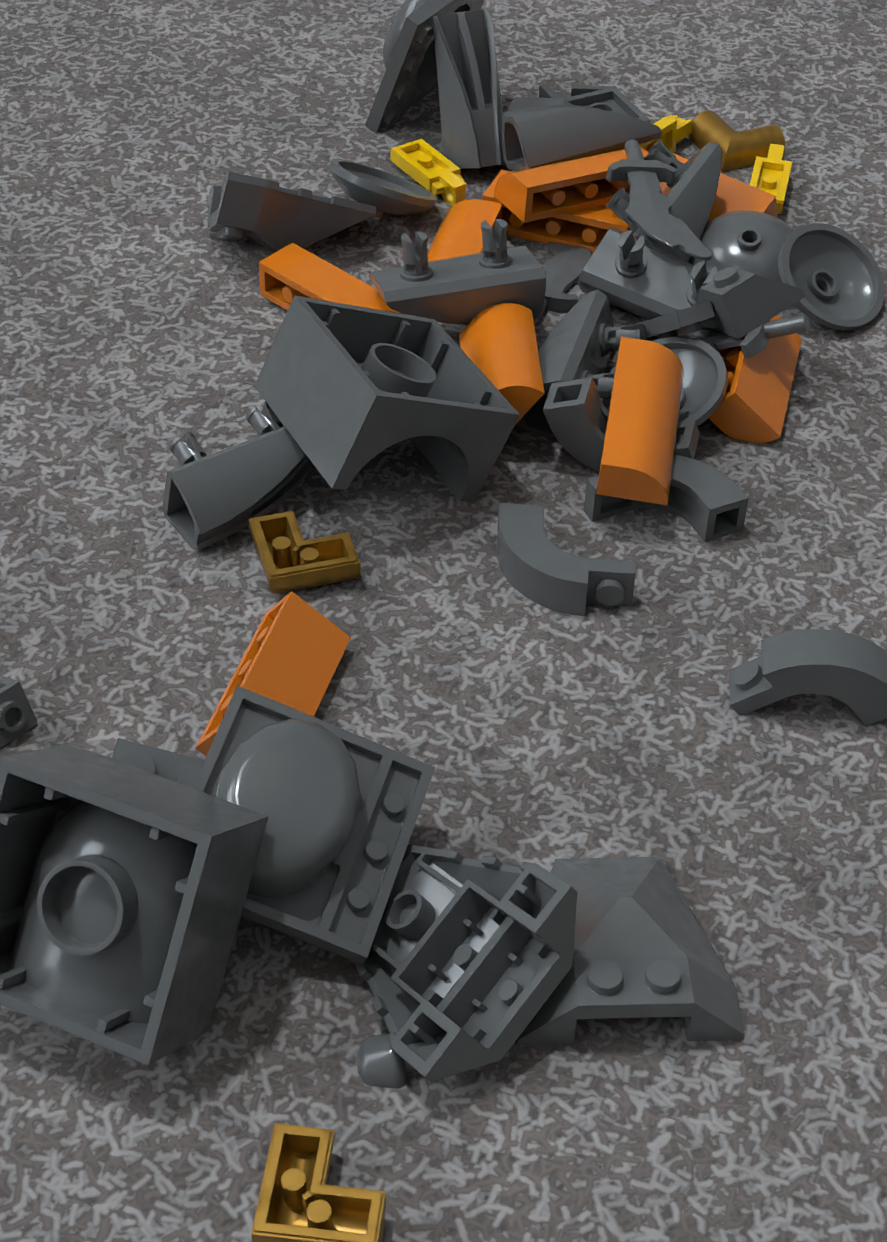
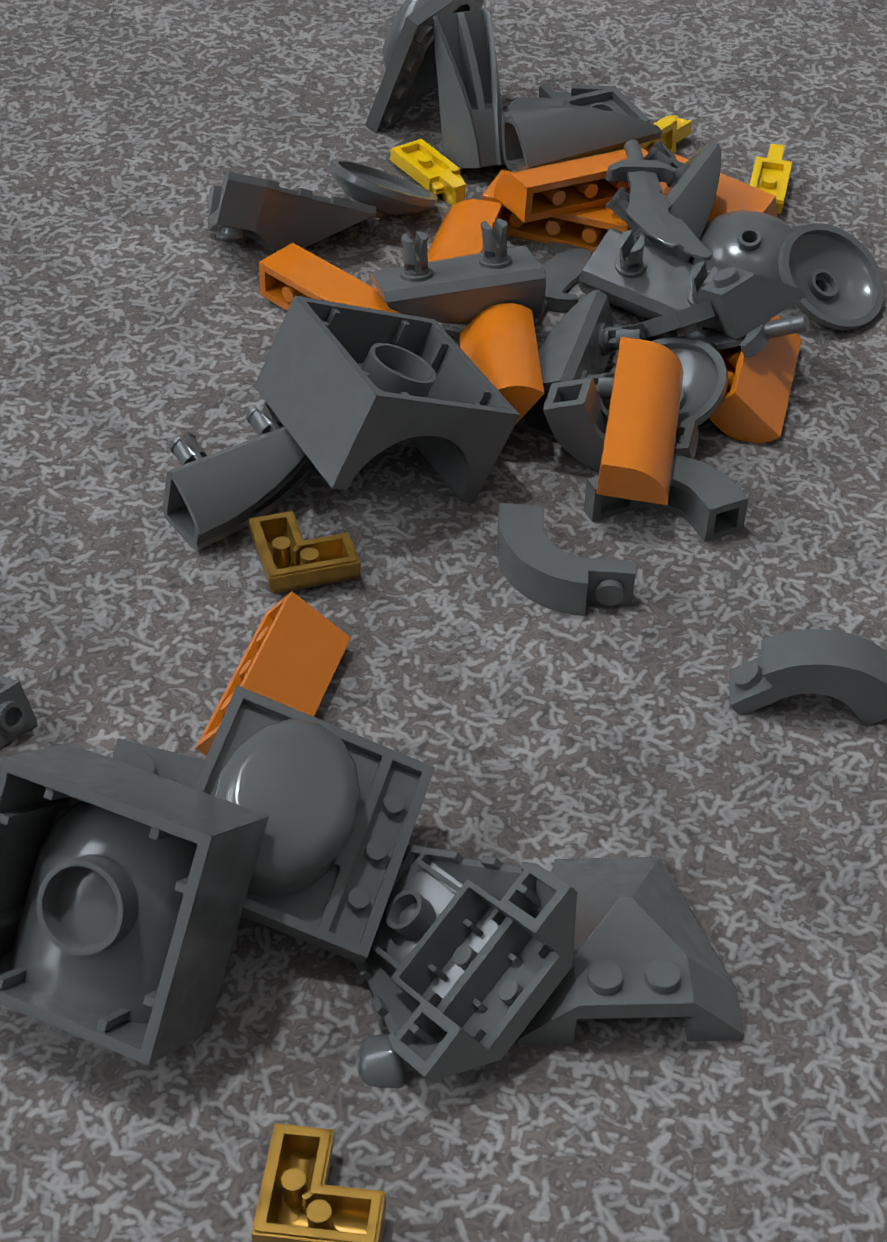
pearl gold brick [688,110,785,172] -> none

